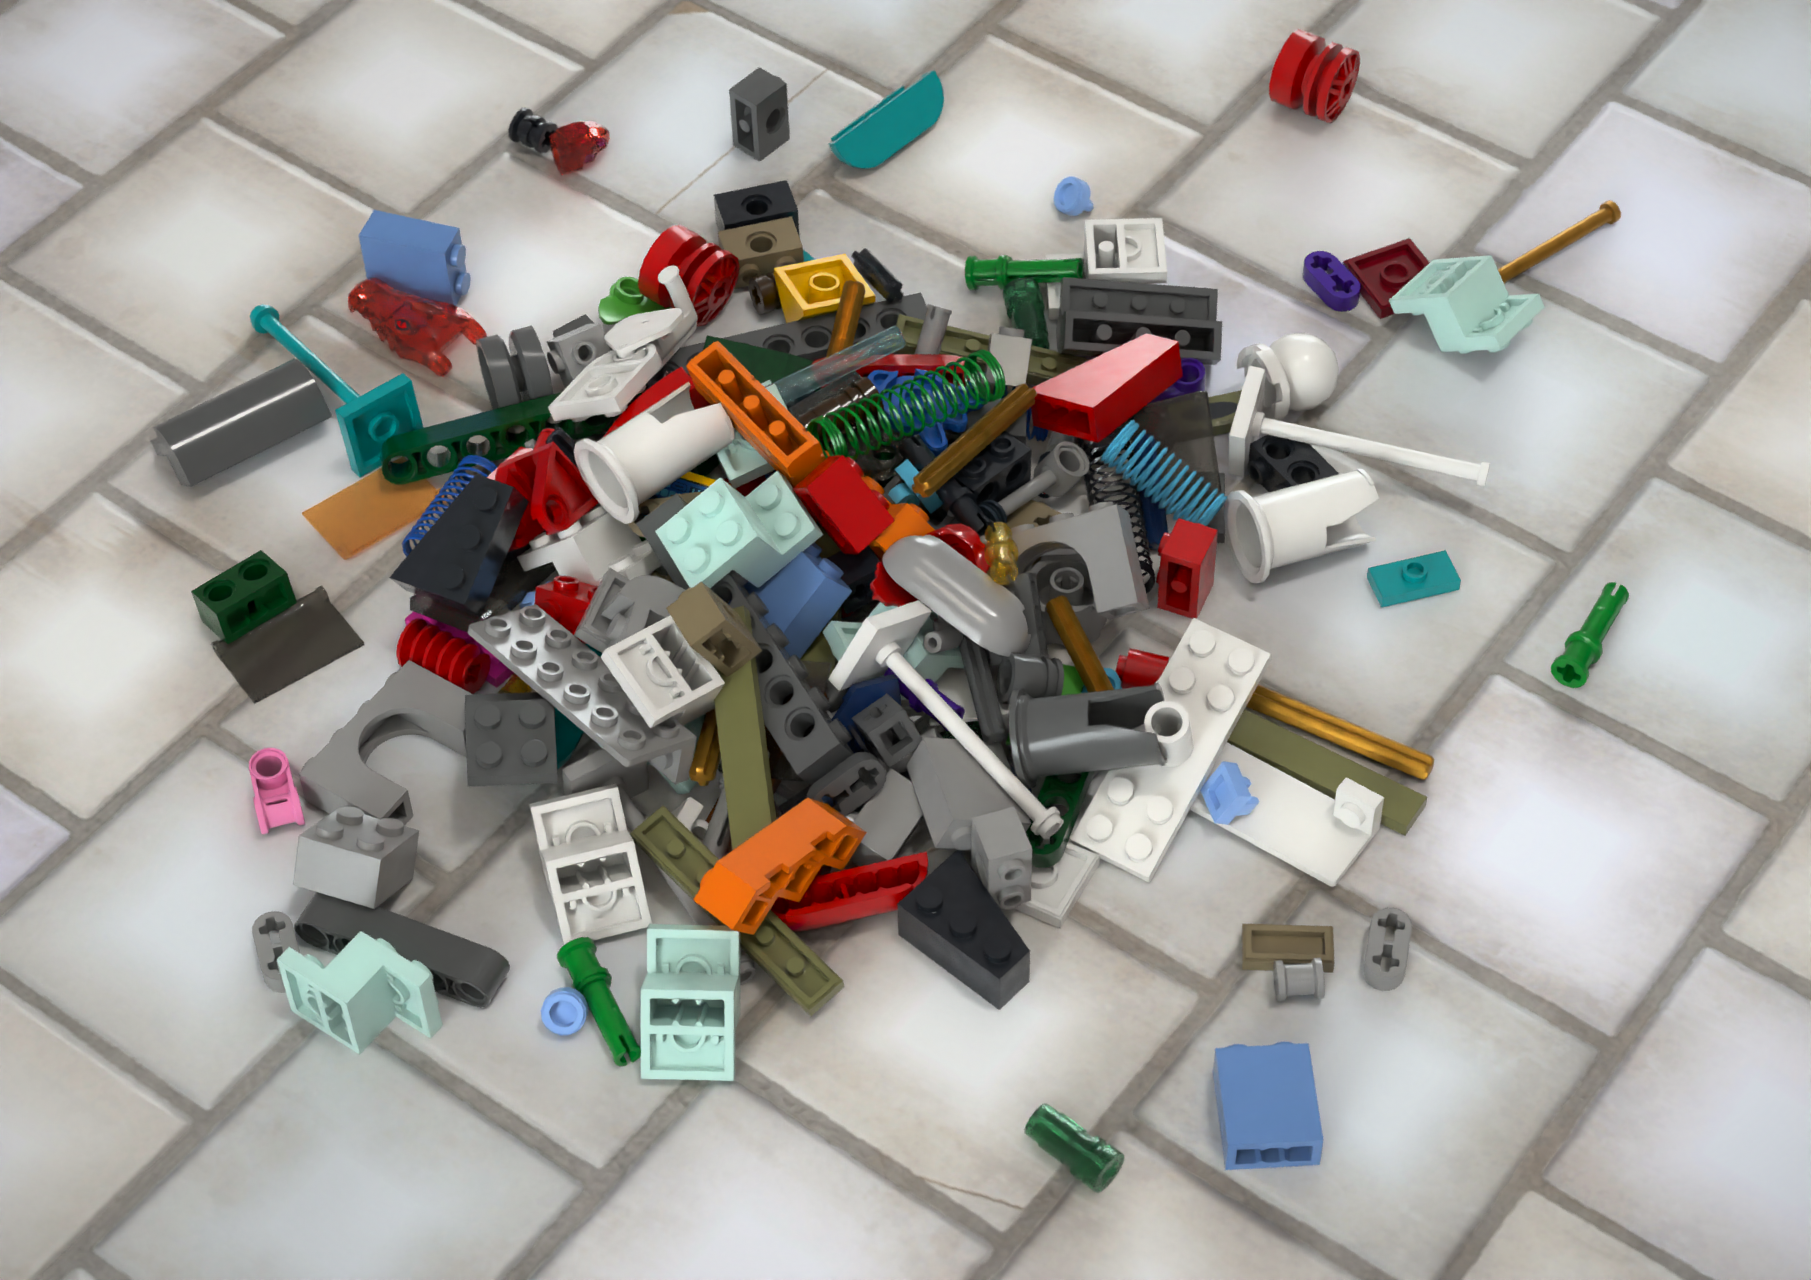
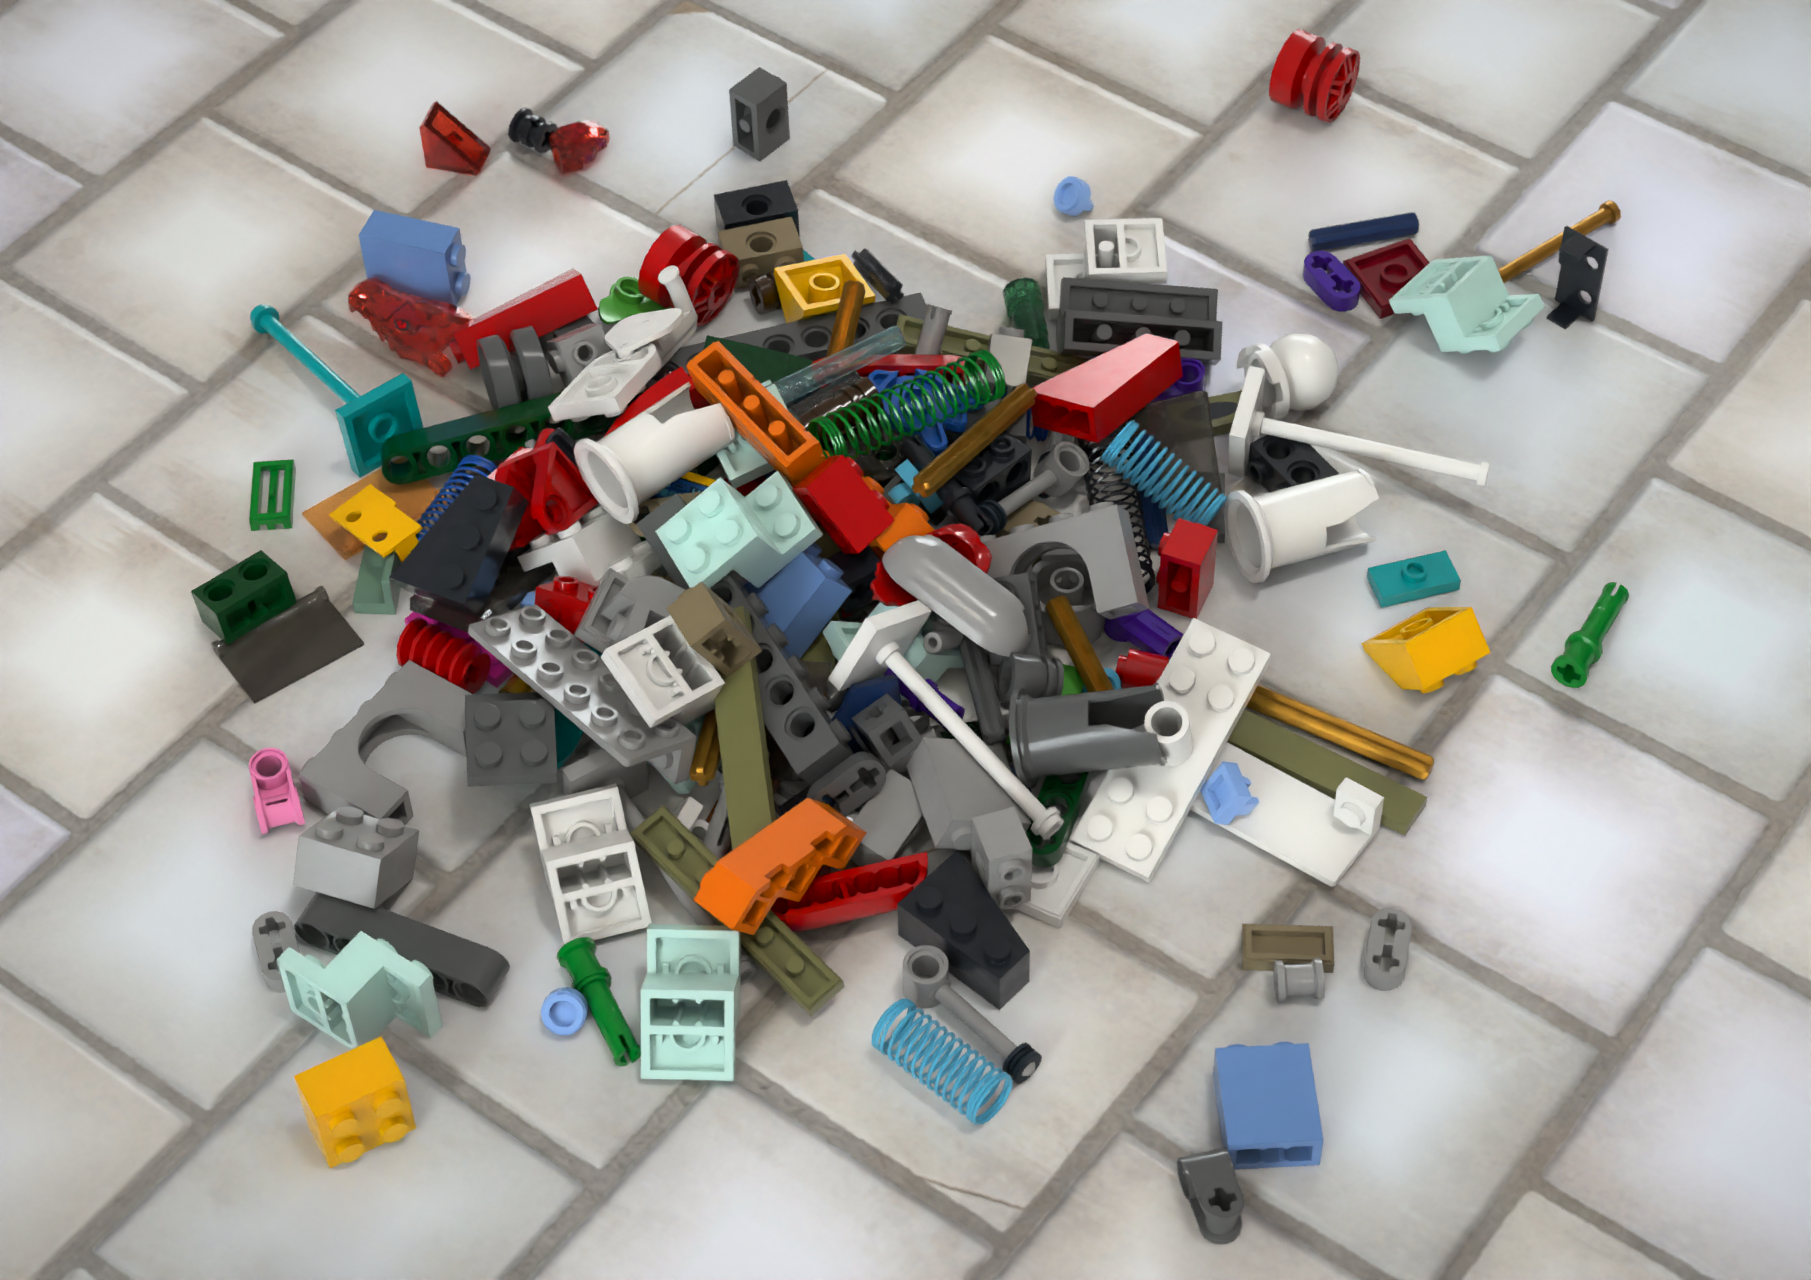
dark grey brick [150,359,333,487] -> none
teal brick [828,70,944,169] -> none
green pin [965,255,1084,290] -> none
clear yellow pin [984,522,1019,585] -> none
clear green axle [1025,1103,1125,1193] -> none
none -> green tile [249,459,296,531]
none -> yellow brick [294,1036,416,1168]
none -> yellow piece [329,484,423,563]
none -> sand green panel [352,541,401,615]
none -> clear red slope [419,101,492,176]
none -> red slope [448,269,598,370]
none -> medium azure piece [871,998,1012,1125]
none -> light grey piece [903,945,1042,1084]
none -> dark purple piece [1103,609,1184,660]
none -> dark grey piece [1177,1147,1244,1244]
none -> dark blue axle [1308,212,1419,252]
none -> yellow slope [1361,607,1491,694]
none -> black piece [1546,226,1609,330]

